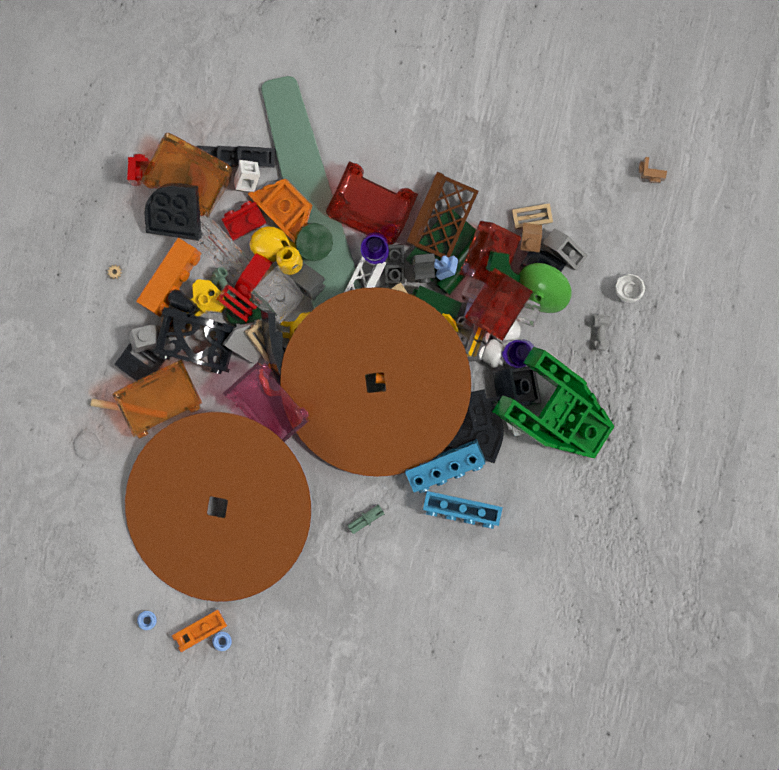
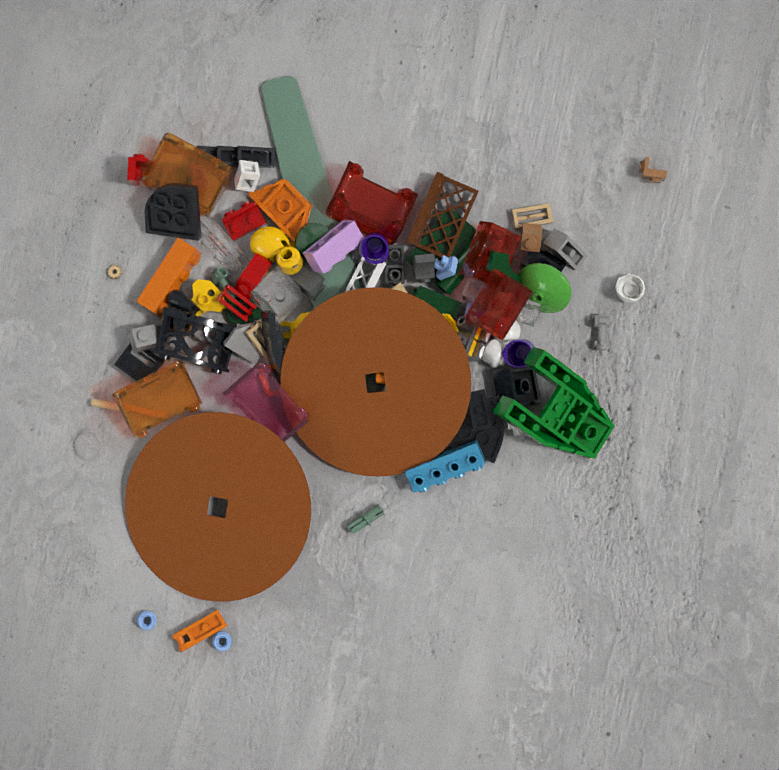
dark azure brick [423,491,503,529] -> none
none -> lavender brick [303,219,364,273]

